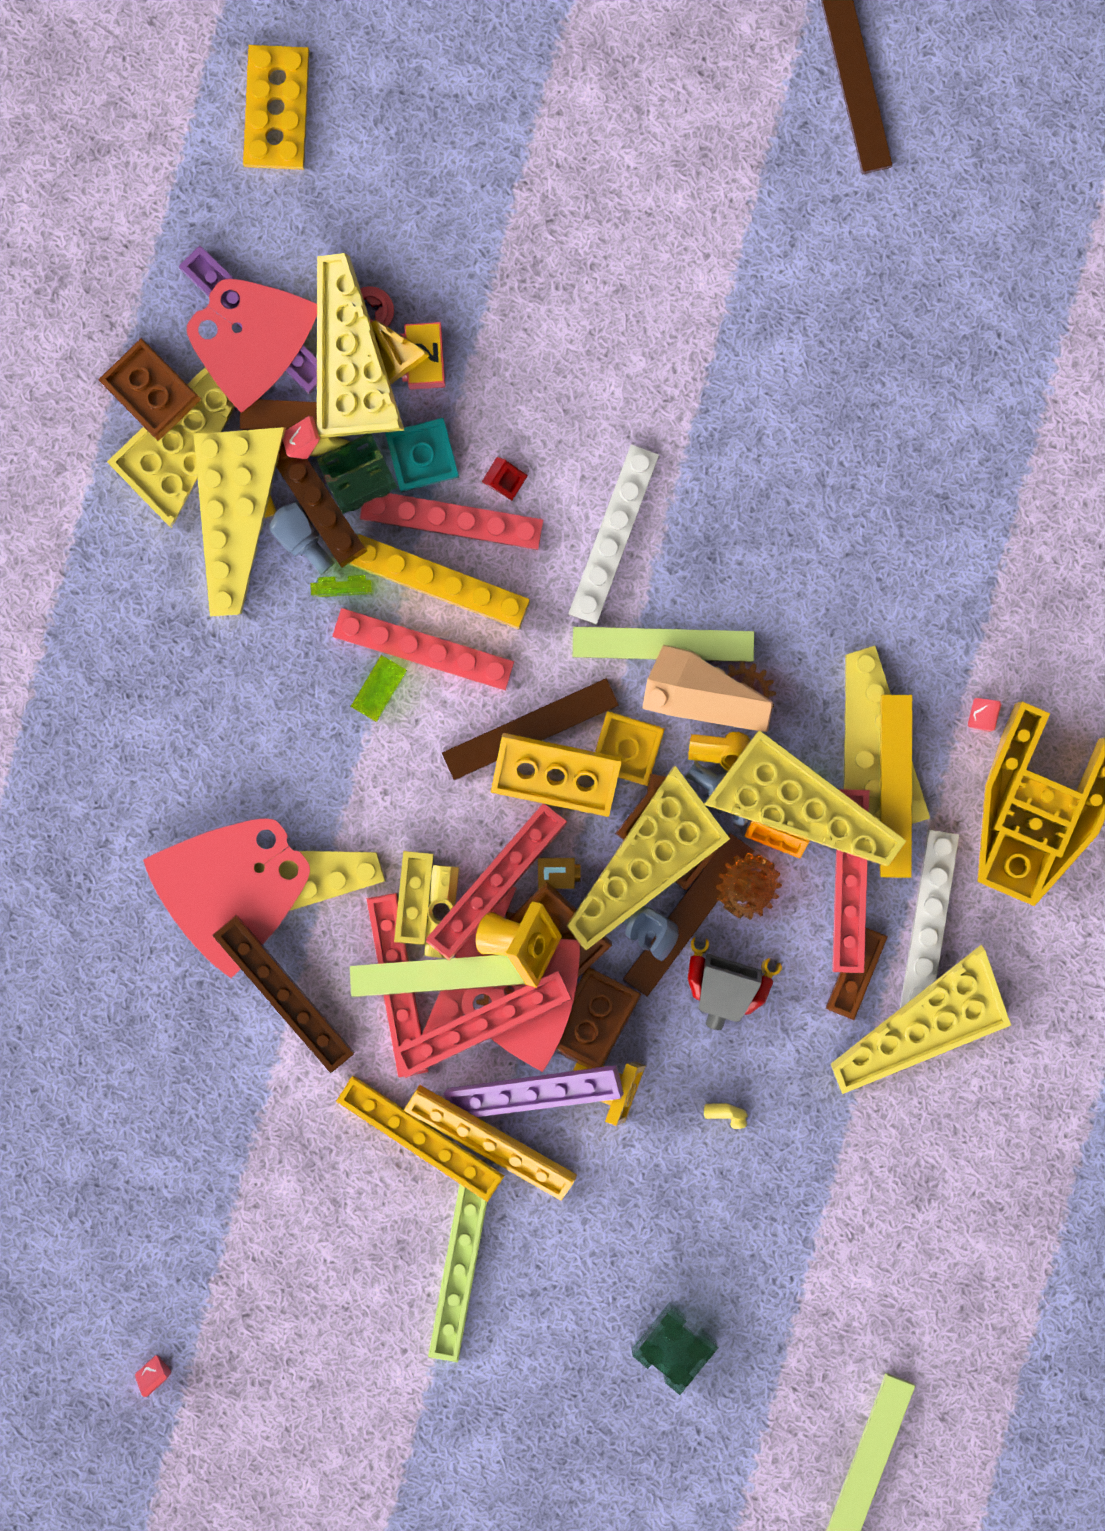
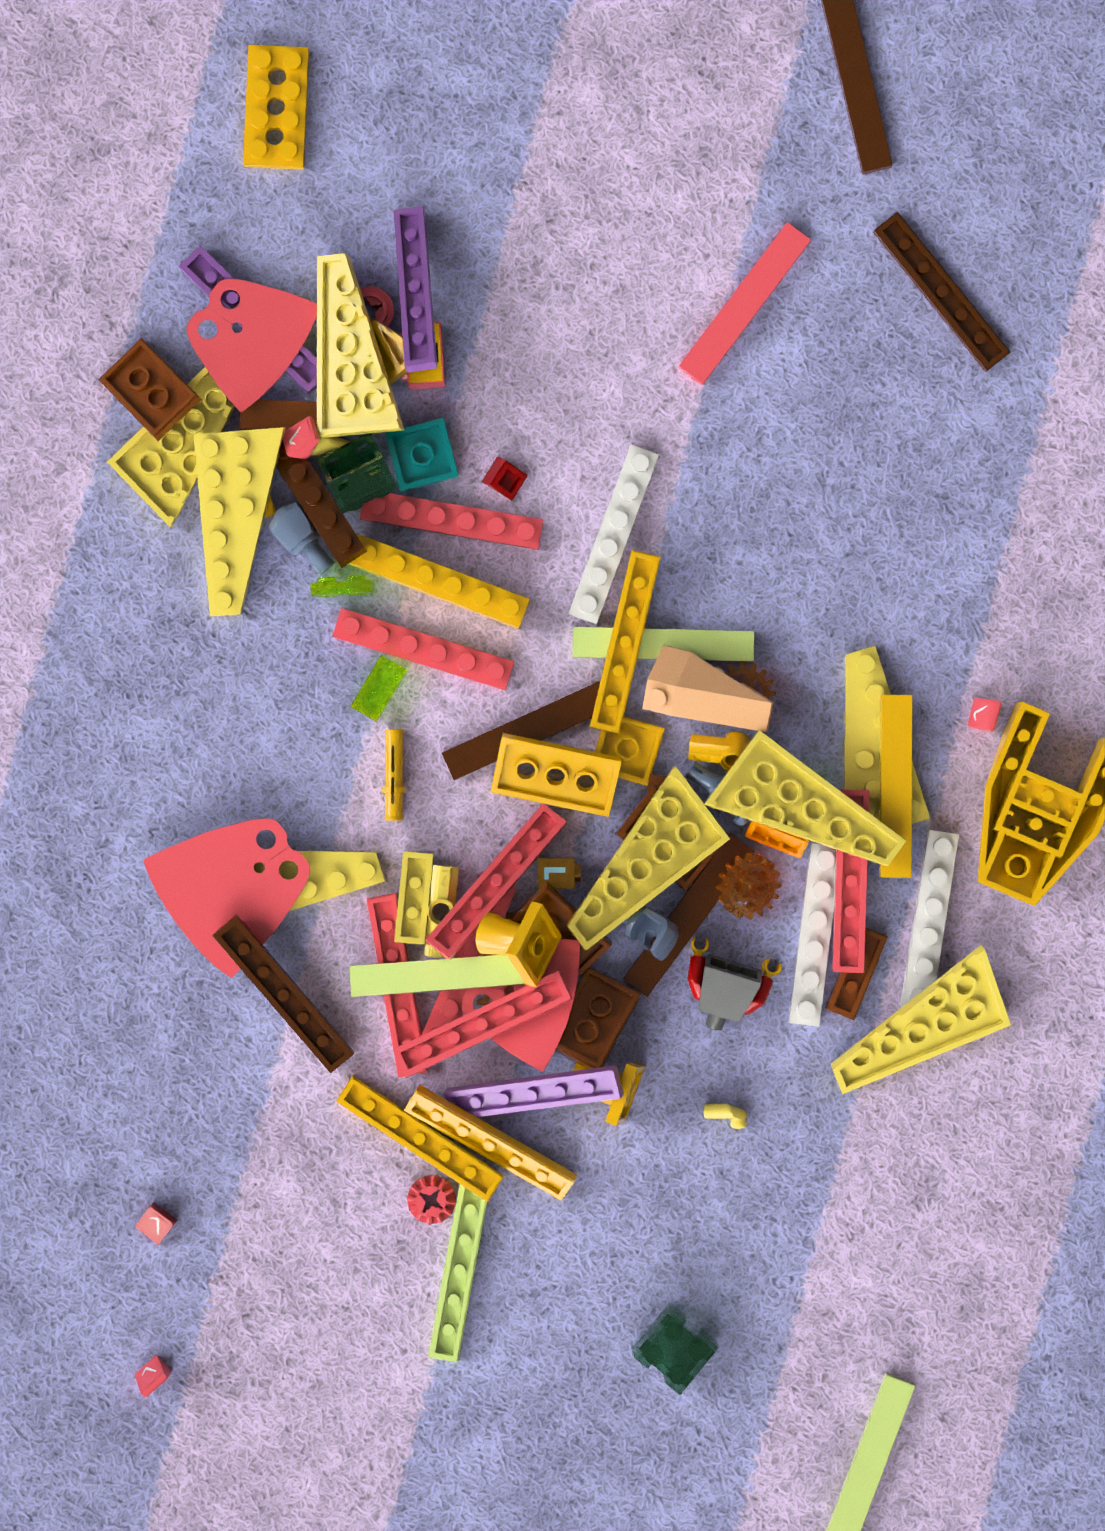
none -> slope [135,1202,178,1245]
none -> yellow pin [382,729,406,821]
none -> medium lavender plate [394,206,437,373]
none -> coral gear [407,1175,456,1225]
none -> yellow tile [590,550,661,734]
none -> coral tile [678,222,811,385]
none -> white plate [788,843,836,1027]
none -> reddish brown tile [873,212,1010,372]

